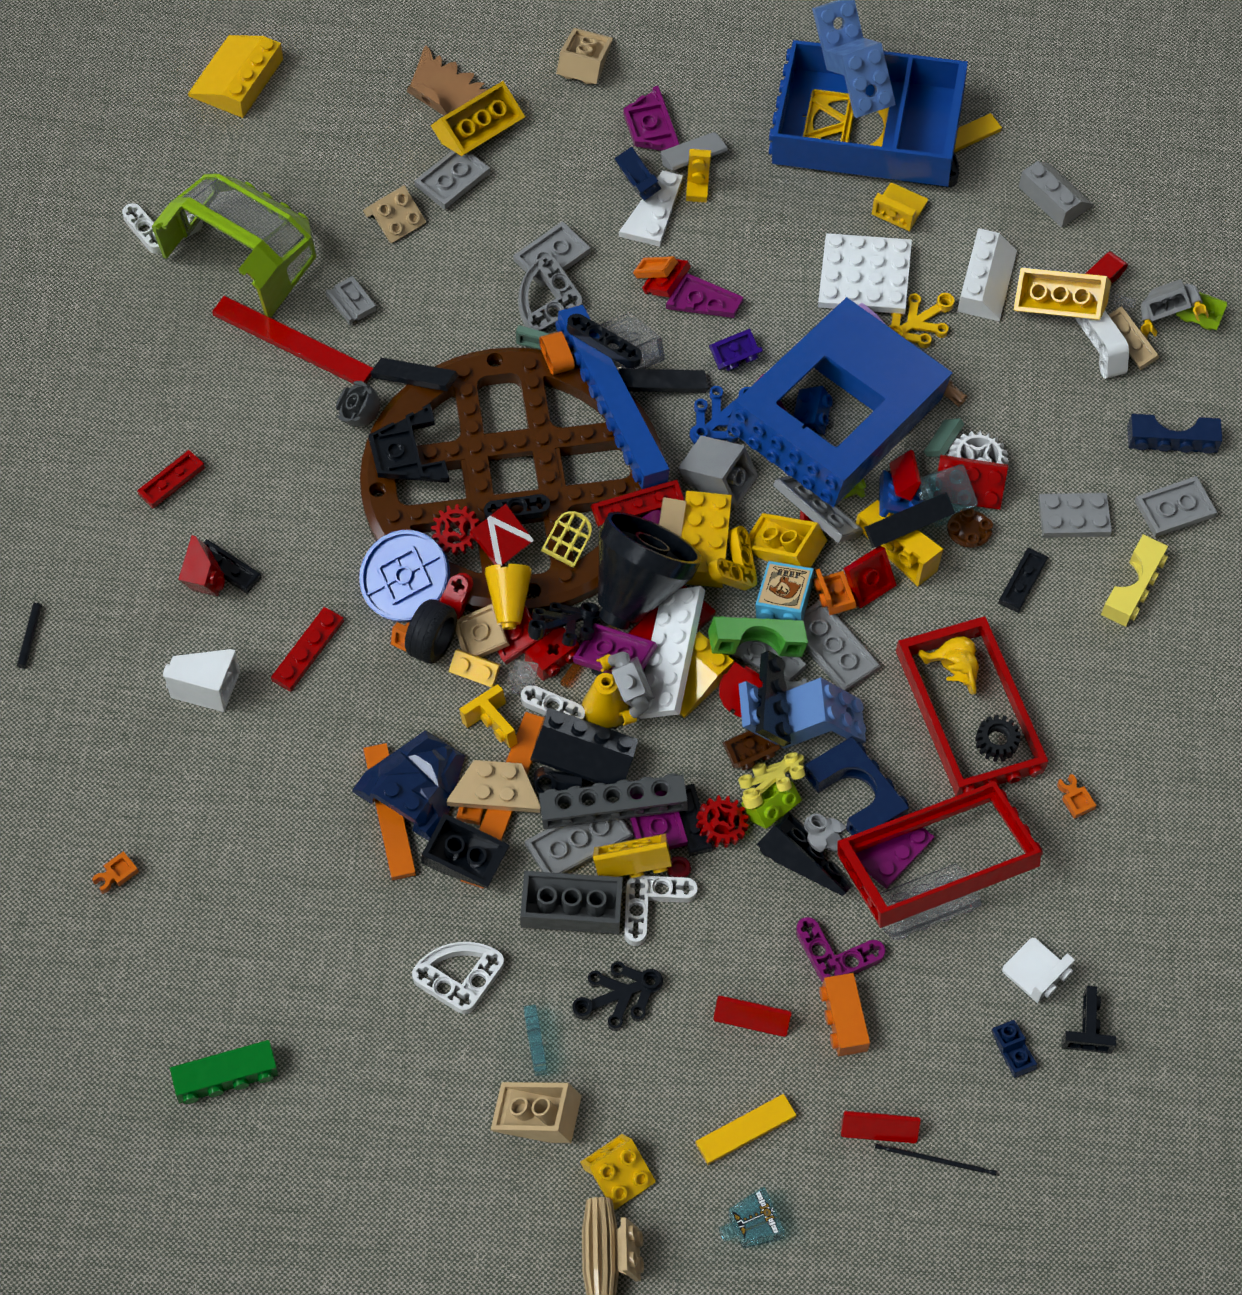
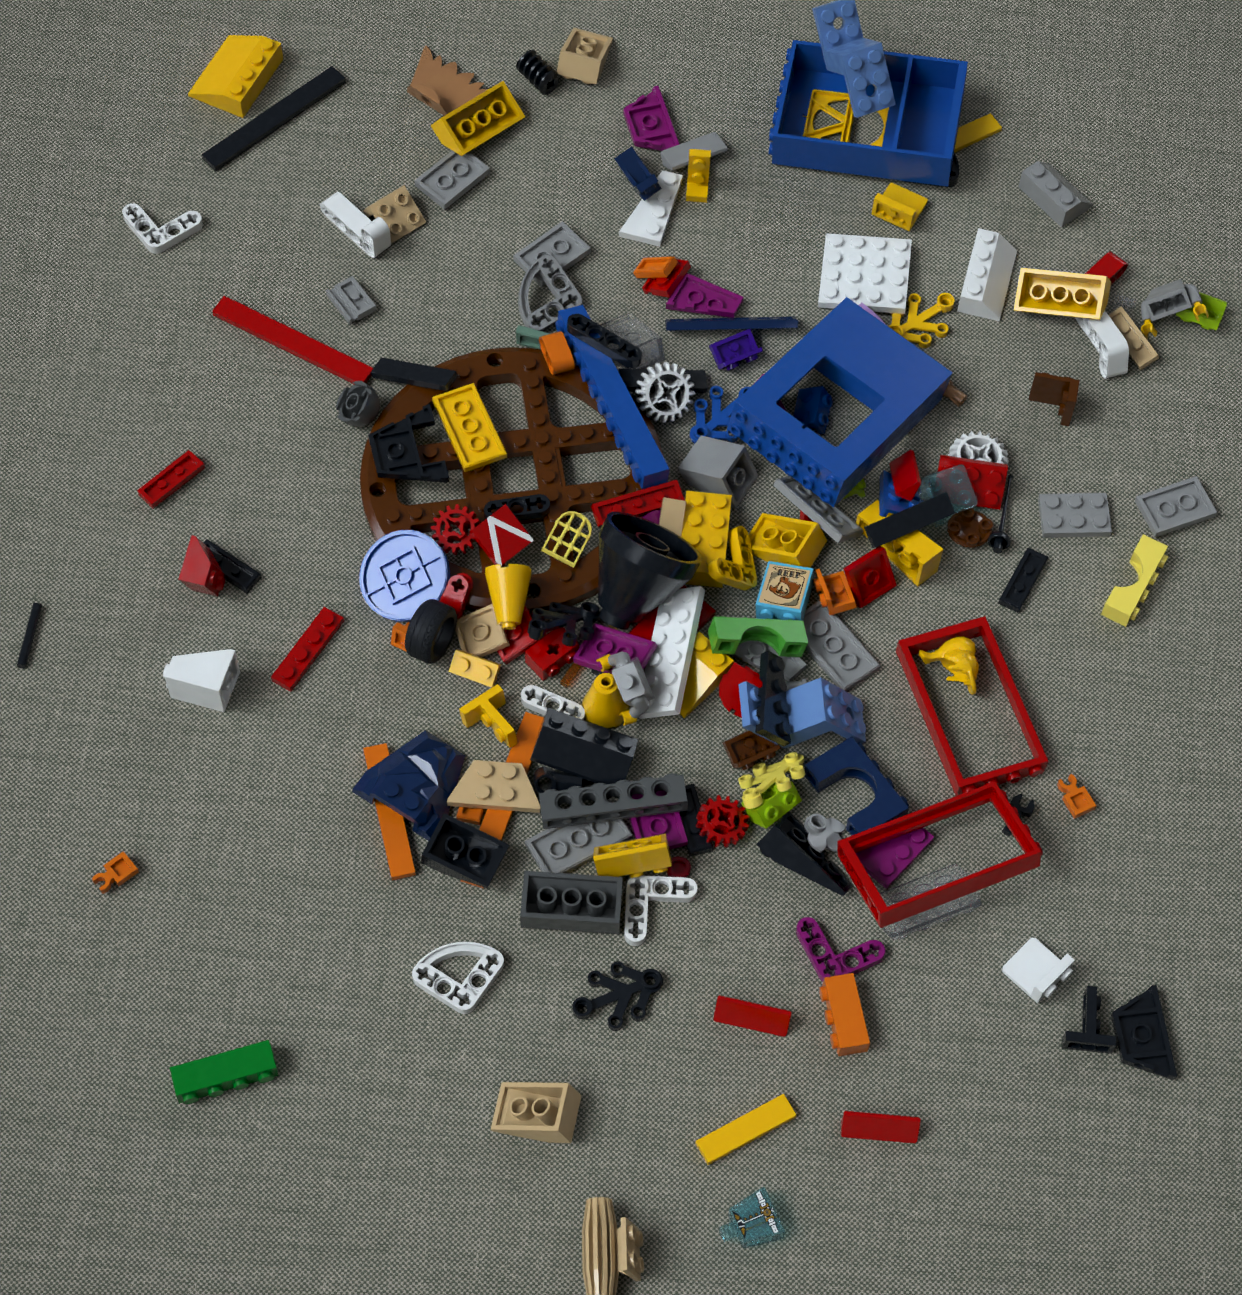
lime windscreen [151,174,317,318] -> none
clear bracket [508,660,538,695] -> none
clear light blue beam [523,1004,547,1076] -> none
yellow bracket [580,1134,655,1210] -> none
black piece [875,1144,997,1176] -> none
sand green tile [923,418,964,457] -> none
black tyre [975,715,1021,762] -> none
dark blue slope [992,1020,1037,1078] -> none
dark blue arch [1127,414,1222,454] -> none
none -> black tile [202,66,346,172]
none -> white beam [320,192,391,258]
none -> yellow tile [432,383,507,472]
none -> black piece [516,50,559,95]
none -> white gear [635,362,695,423]
none -> dark blue tile [665,316,798,331]
none -> black sword [988,474,1013,554]
none -> black bar [1002,794,1034,836]
none -> reddish brown bracket [1028,372,1080,426]
none -> black wing [1111,985,1177,1080]

